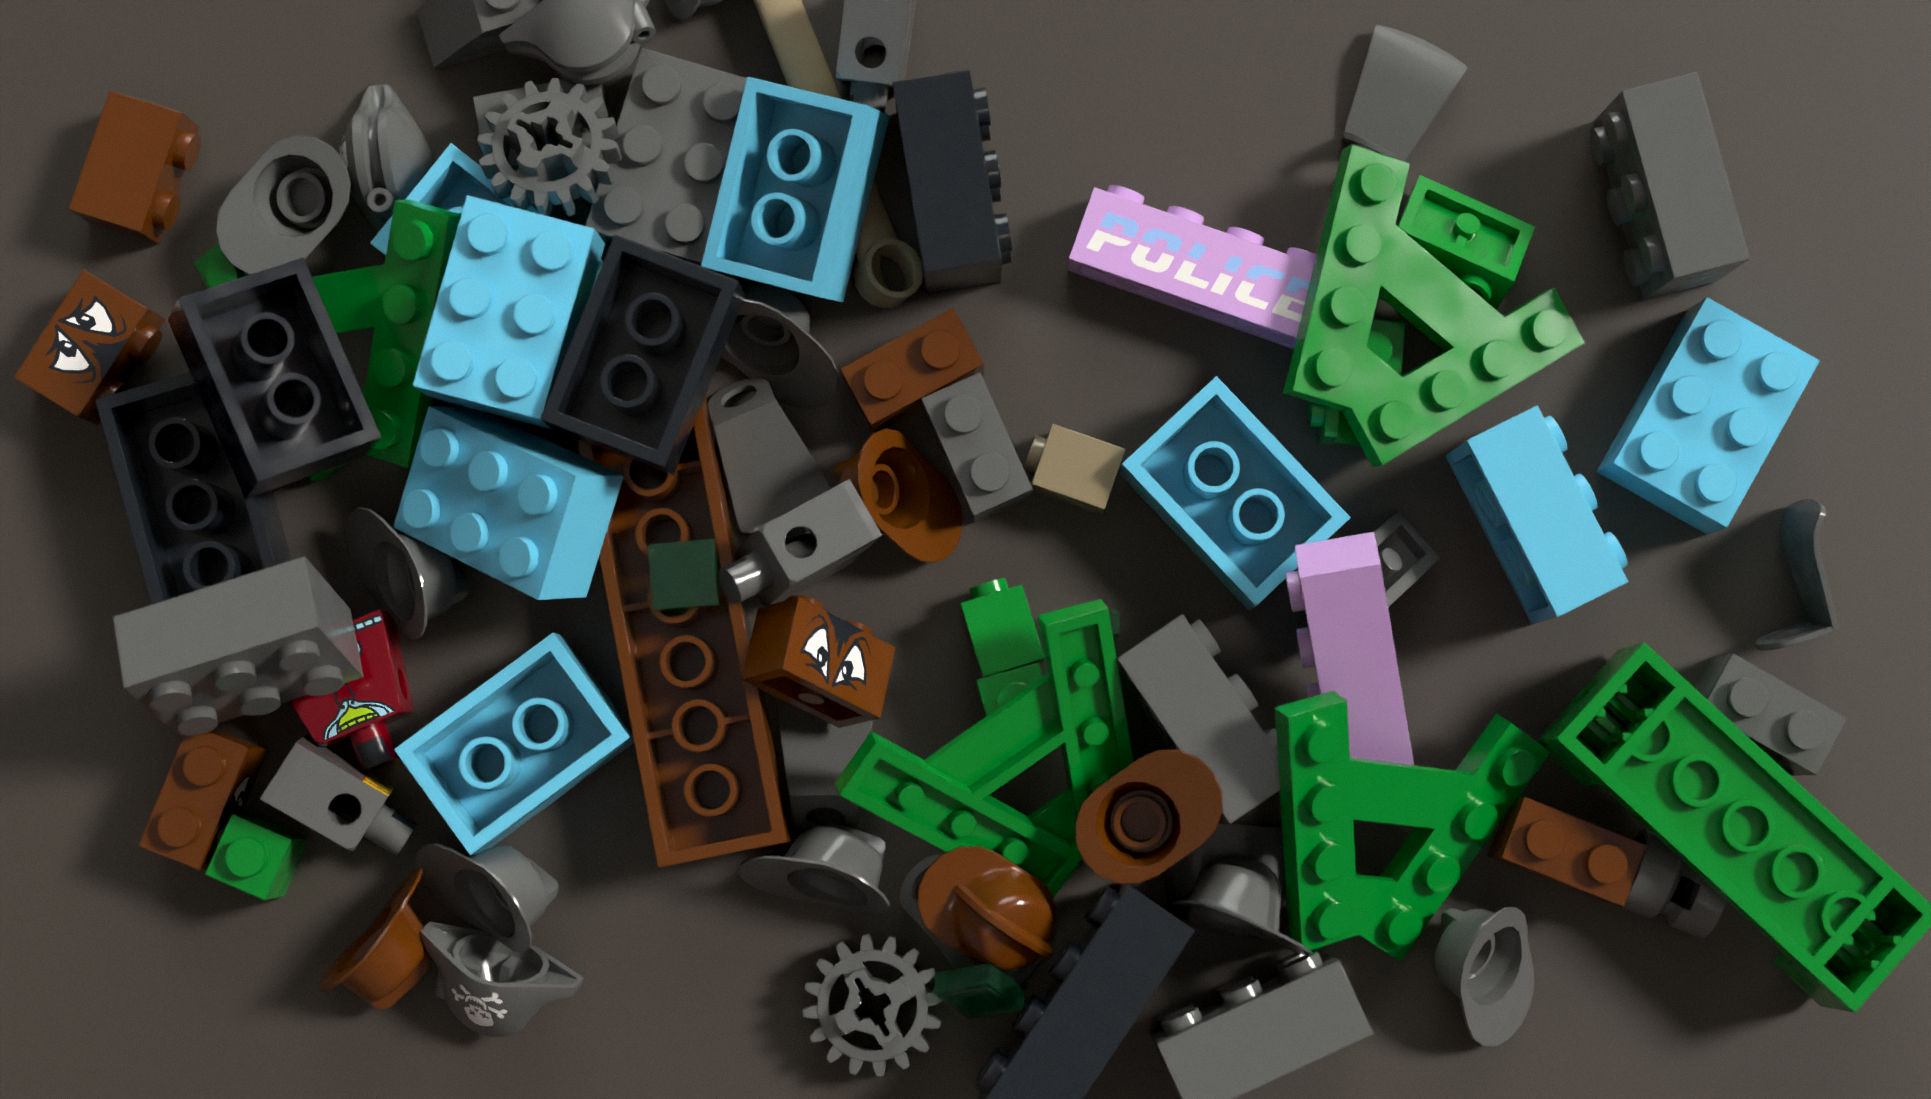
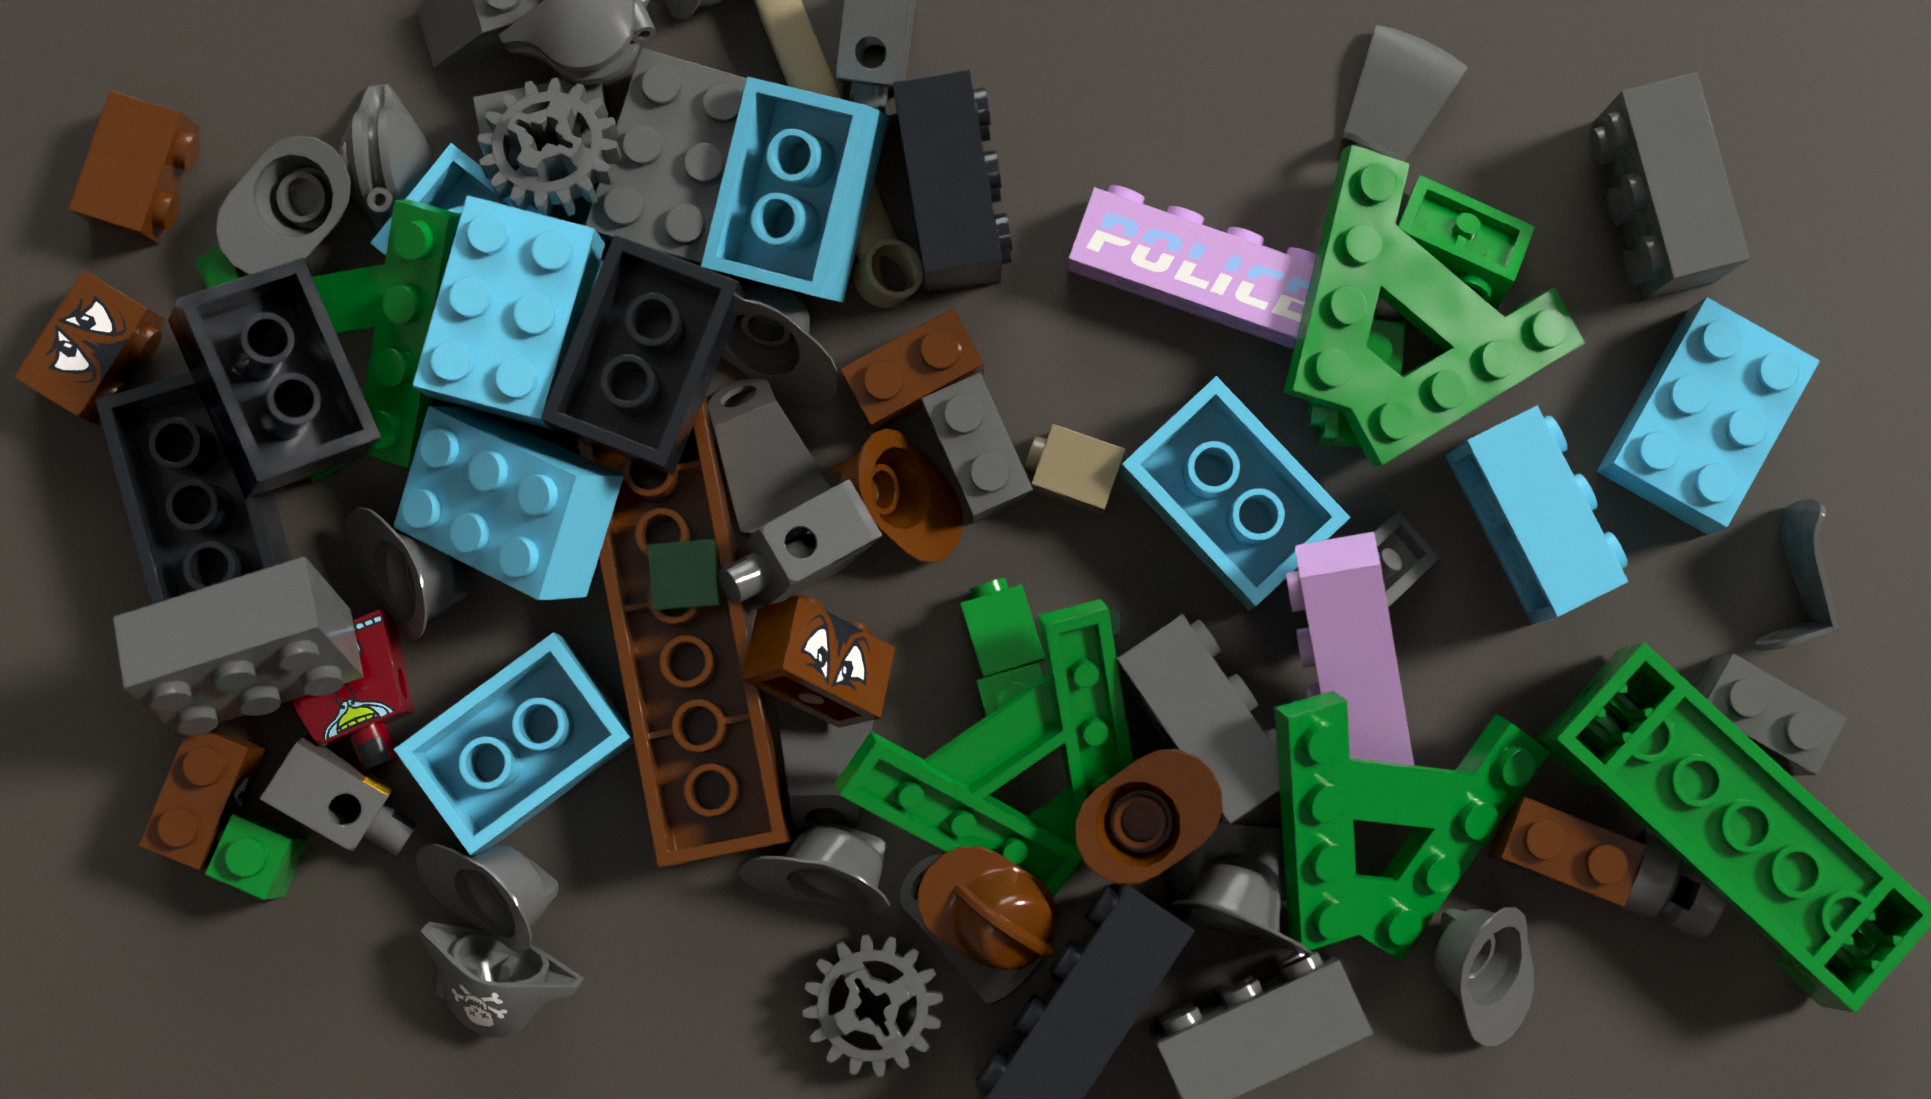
reddish brown piece [318,866,431,1010] -> none
clear green tile [934,963,1025,1019] -> none

